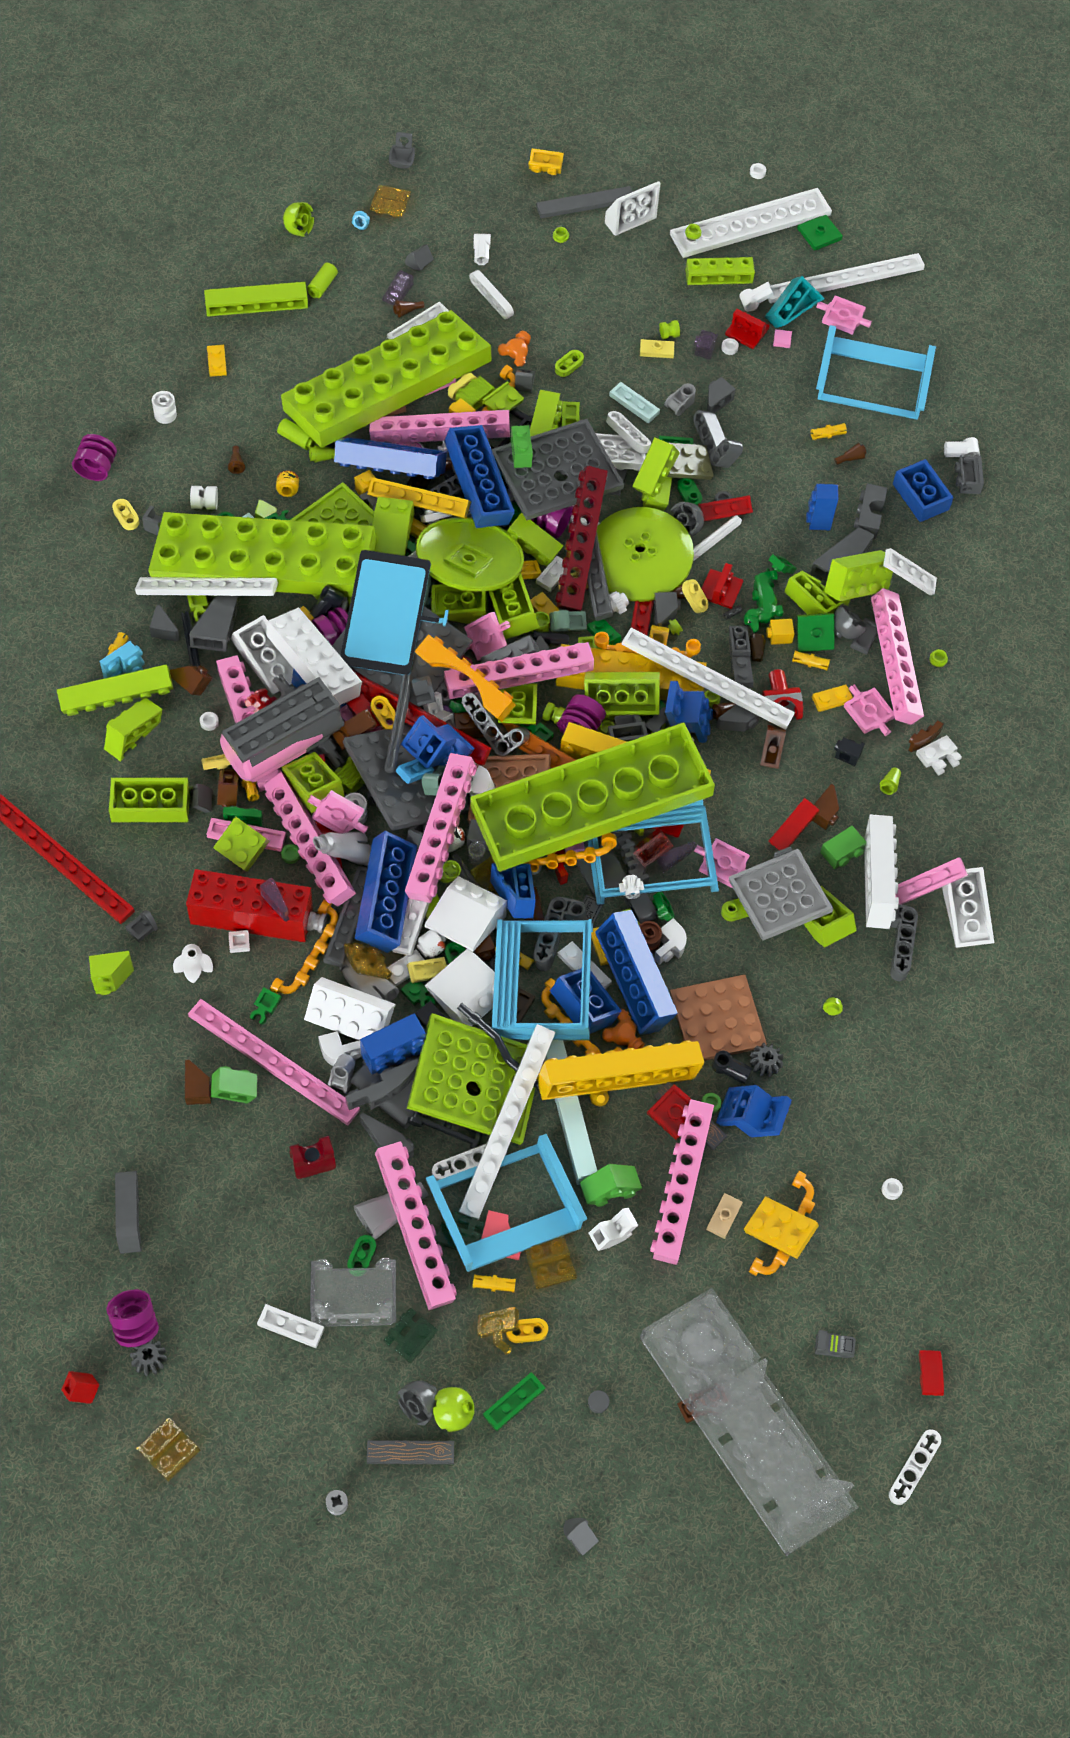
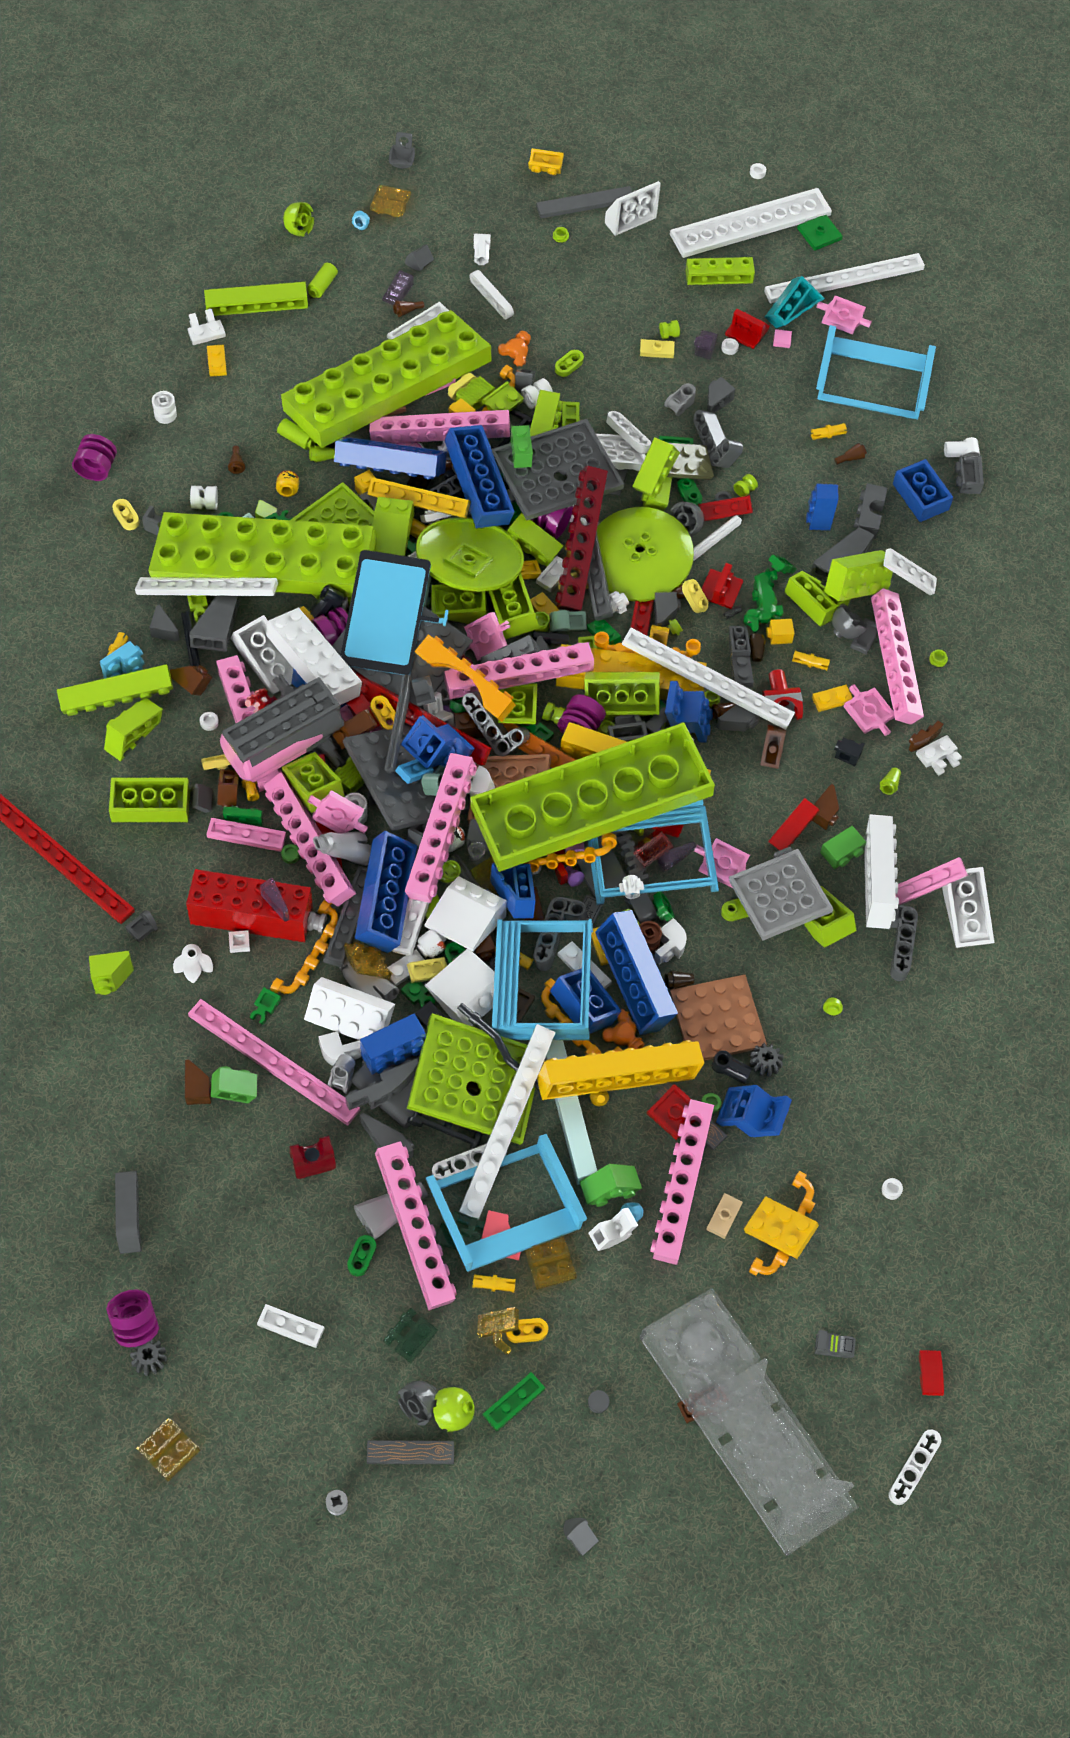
red panel [61,1371,99,1404] -> none
lime brick [213,816,270,872] -> none
clear windscreen [310,1258,396,1326] -> none
light aqua plate [609,382,660,424] -> none
lime plate [685,224,702,239] -> none
white piece [740,282,774,312] -> none
green plate [797,613,834,652] -> none
none -> white plate [188,309,226,345]
none -> white wheel [521,378,553,409]
none -> medium lavender rock [565,866,585,887]
none -> medium azure piece [620,1202,644,1222]
none -> dark brown cone [664,970,694,990]
none -> lime wheel [733,474,758,497]

